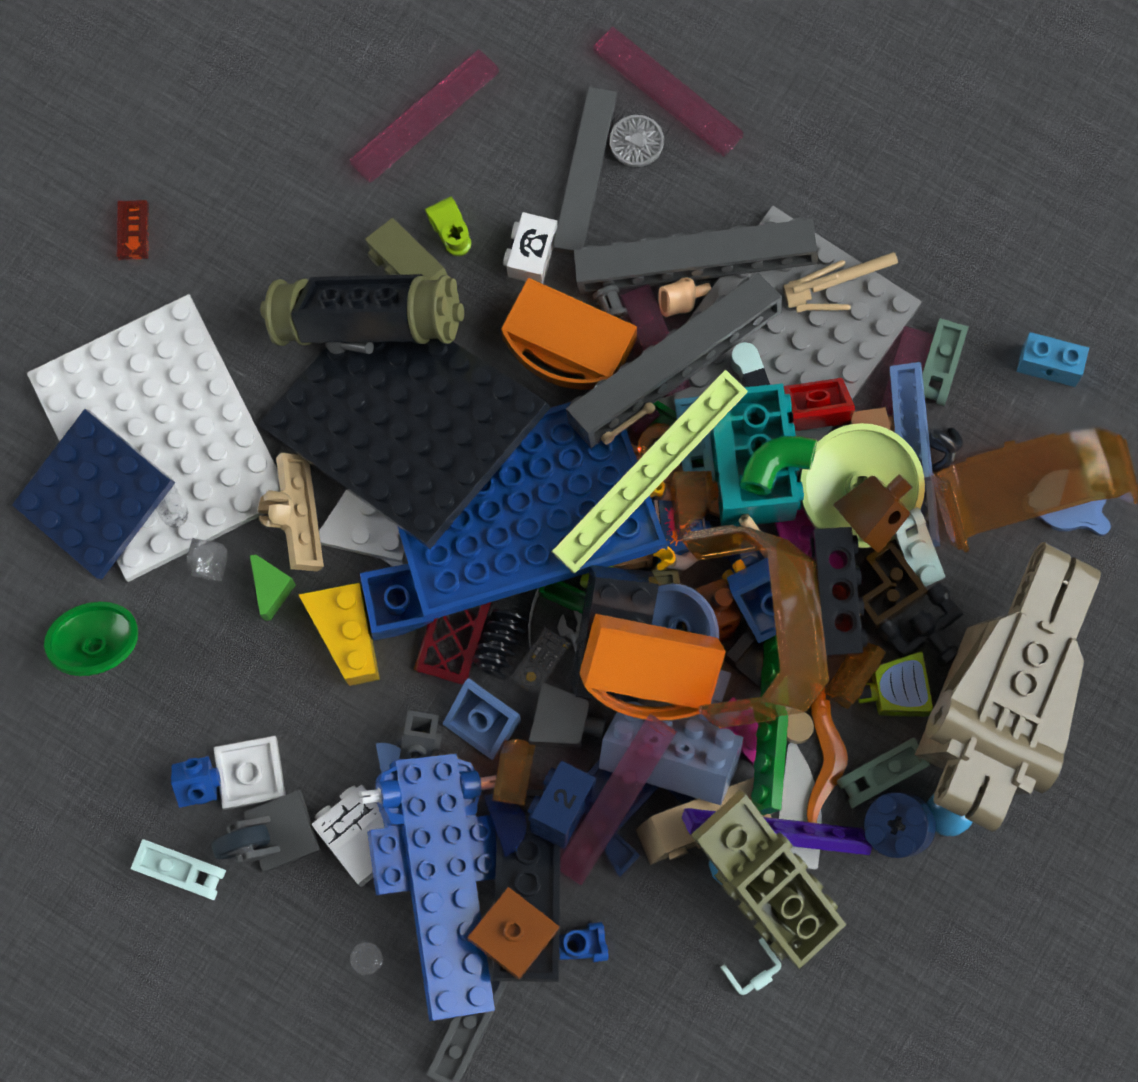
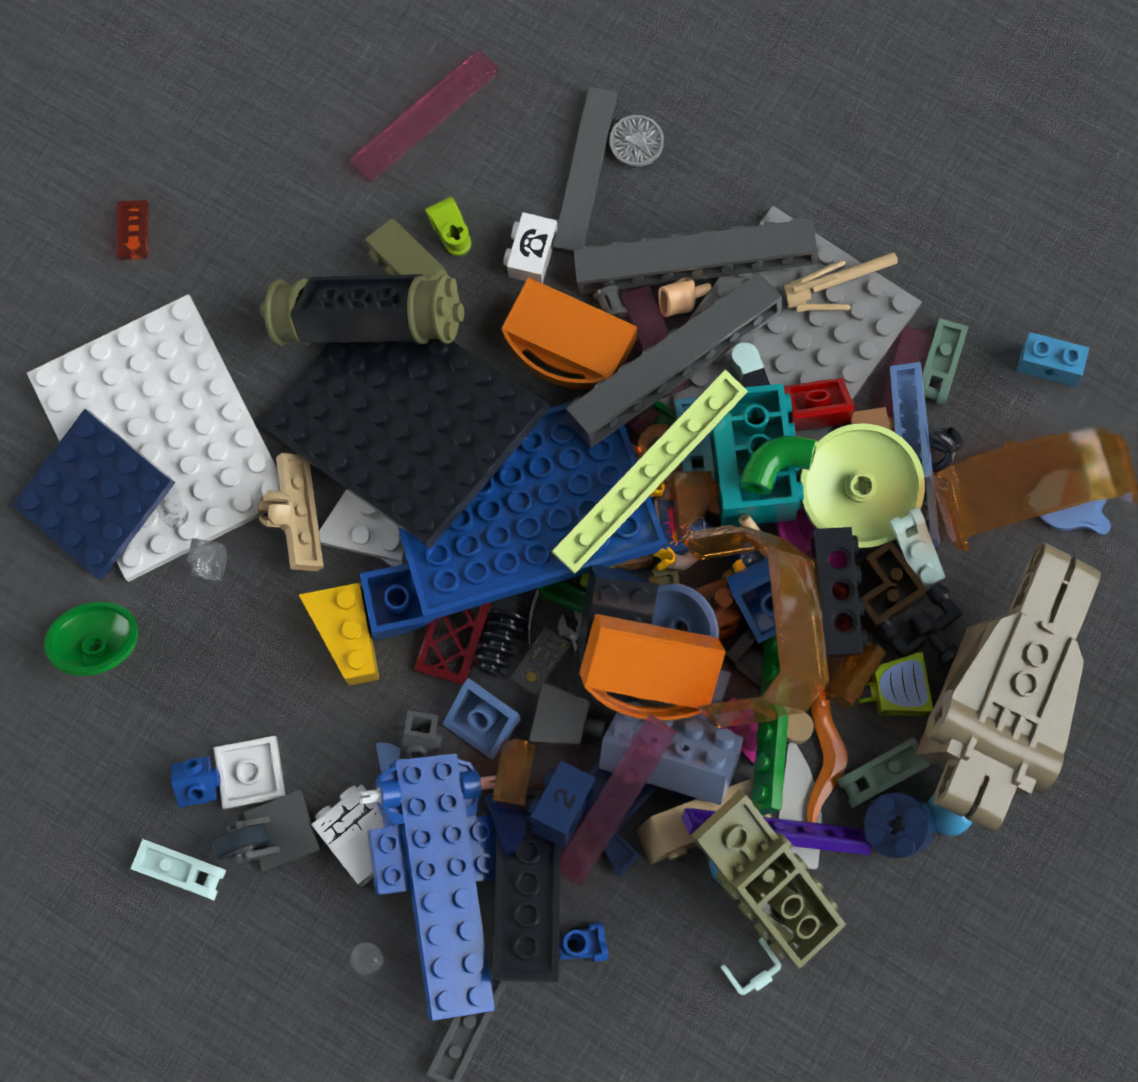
bright green slope [250,554,296,621] -> none
dark grey bar [325,342,374,354] -> none
dark orange plate [468,887,560,980] -> none
clear pink tile [593,27,744,157] -> none
tan hinge [601,402,655,445] -> none
reddish brown torso [833,474,913,553] -> none

